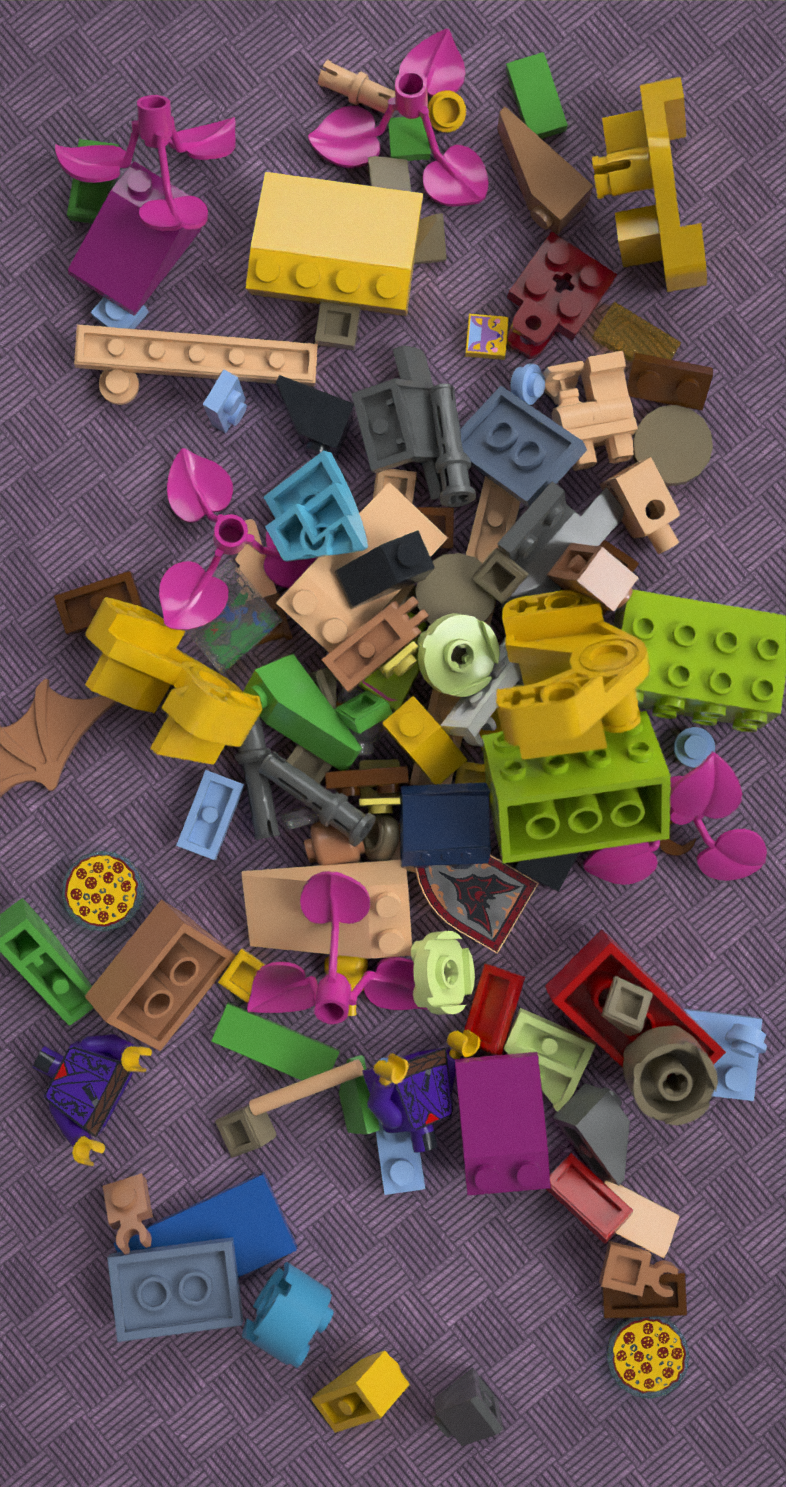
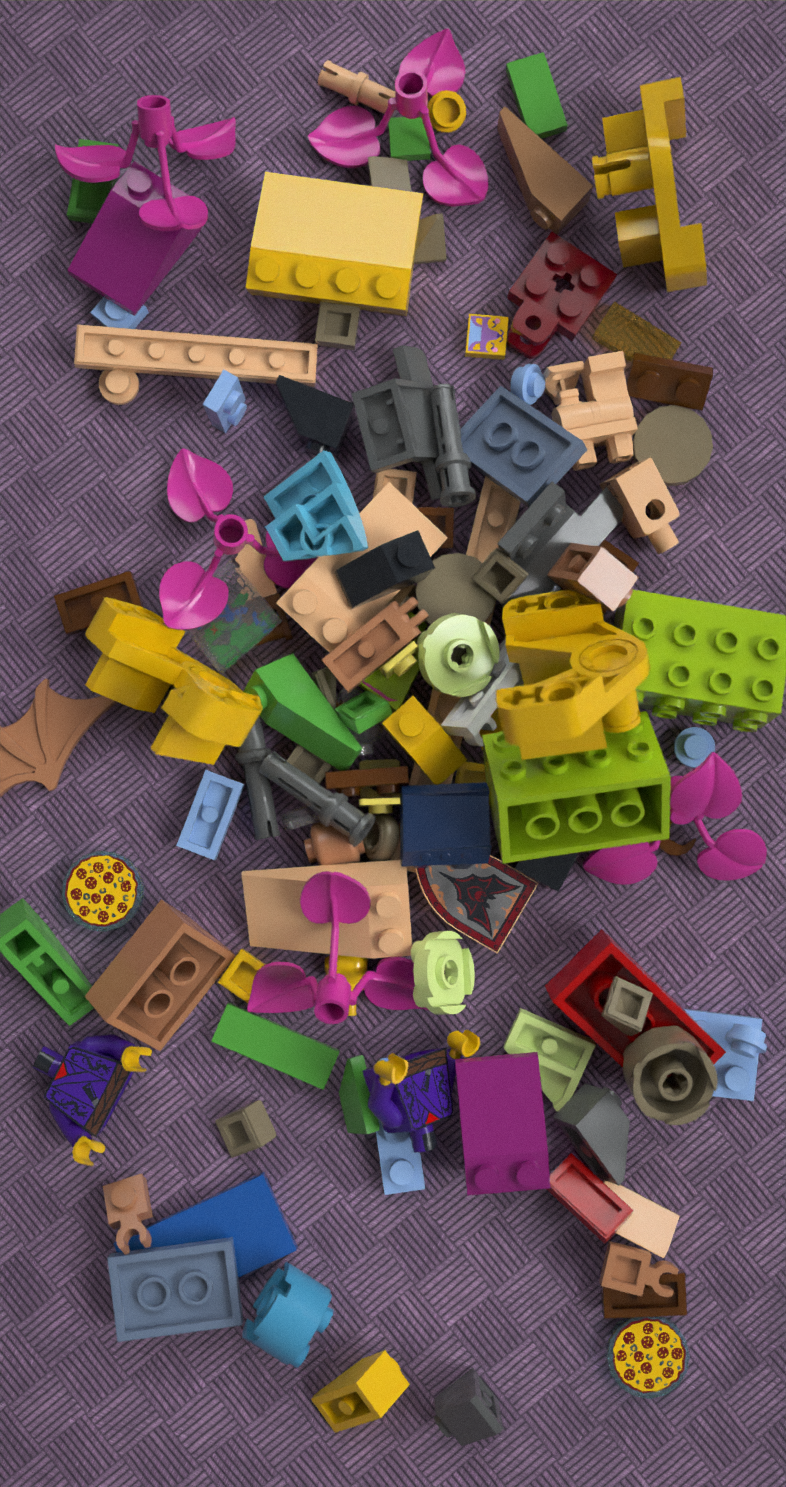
light nougat bar [249,1059,364,1116] -> none
red tile [463,963,525,1055] -> none

